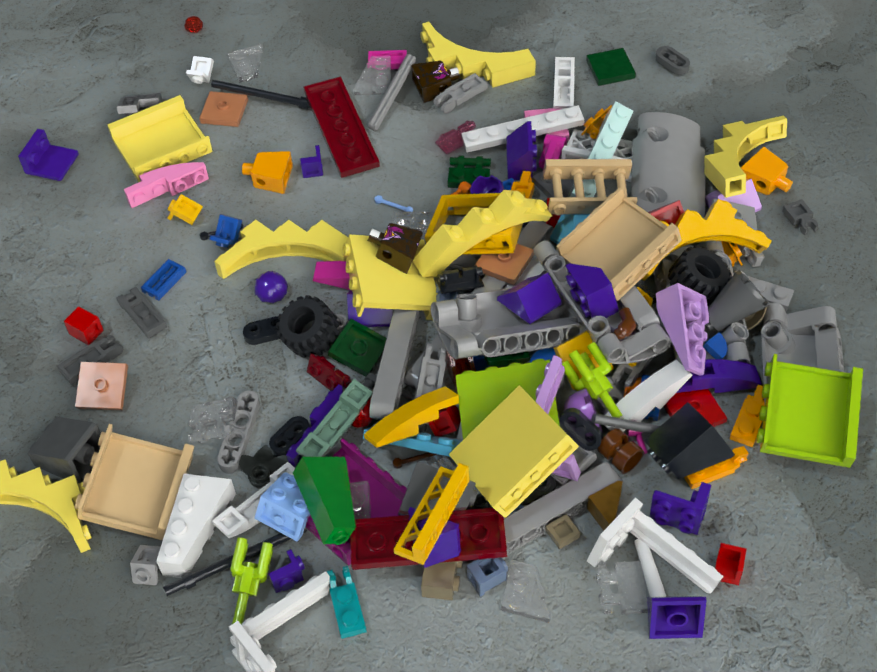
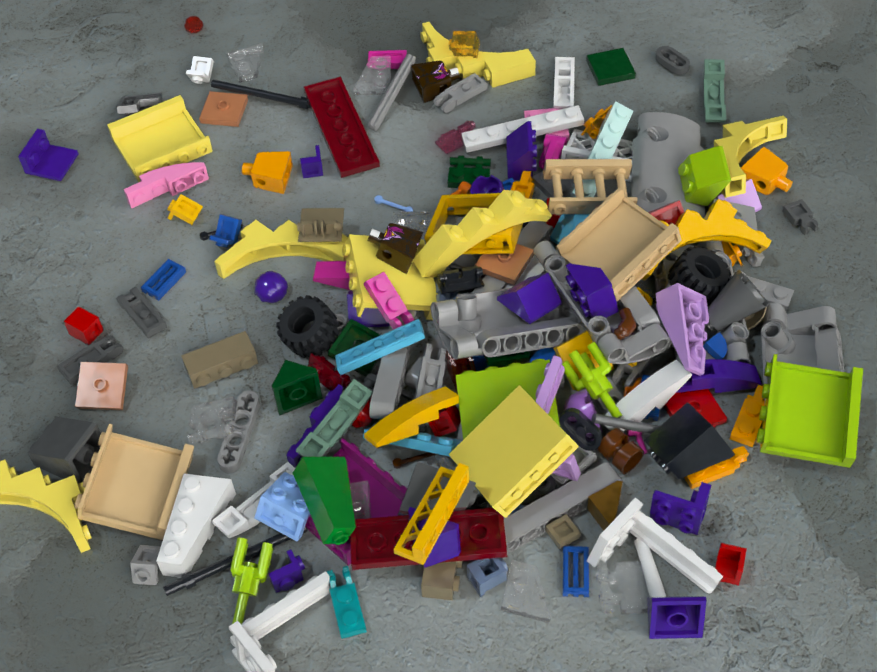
pearl dark grey plate [239,445,288,487] -> none
black plate [243,316,280,345] -> none
black plate [269,416,310,456] -> none
none -> dark tan brick [181,331,258,389]
none -> dark green slope [271,360,323,416]
none -> dark tan hinge [297,208,344,242]
none -> medium azure tile [335,319,425,375]
none -> dark pink hinge [364,272,414,330]
none -> clear yellow brick [449,31,480,58]
none -> blue tile [563,546,589,597]
none -> lime slope [678,146,731,206]
none -> sand green slope [703,59,726,123]

